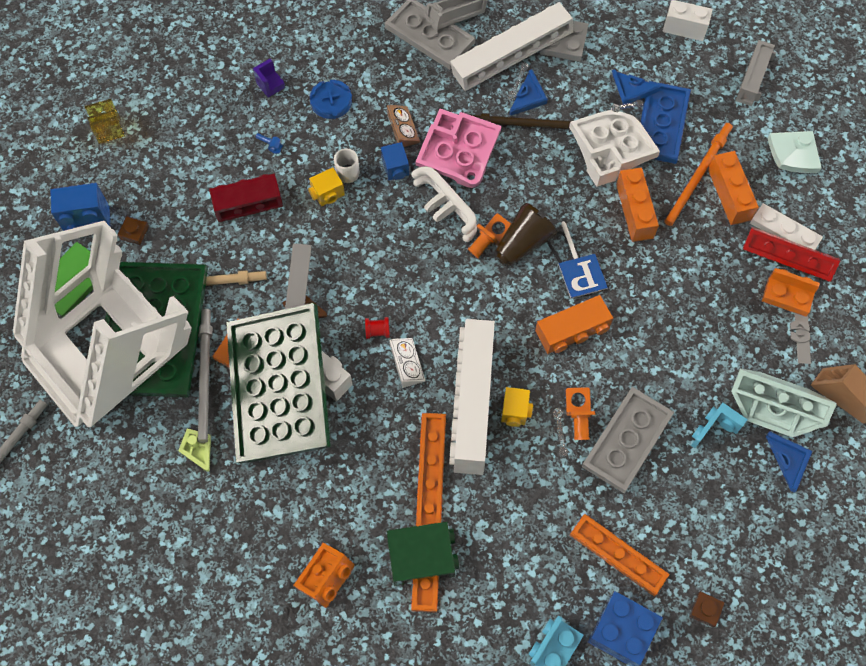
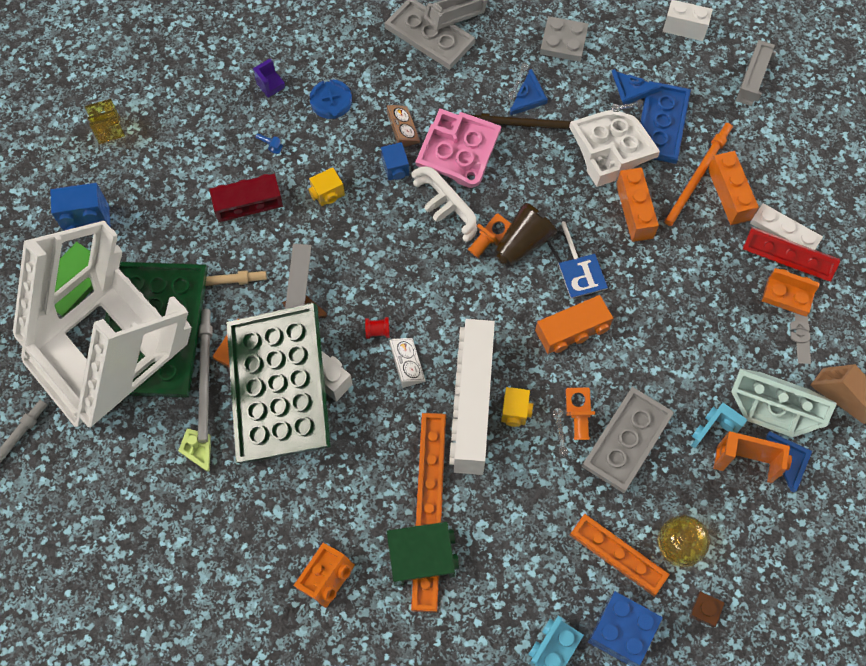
reddish brown plate [117,216,149,245] -> none
white piece [334,148,360,183] -> none
white brick [450,2,573,91] -> none
light aqua plate [768,131,821,173] -> none
none -> clear yellow cylinder [657,515,710,568]
none -> orange panel [713,431,792,483]

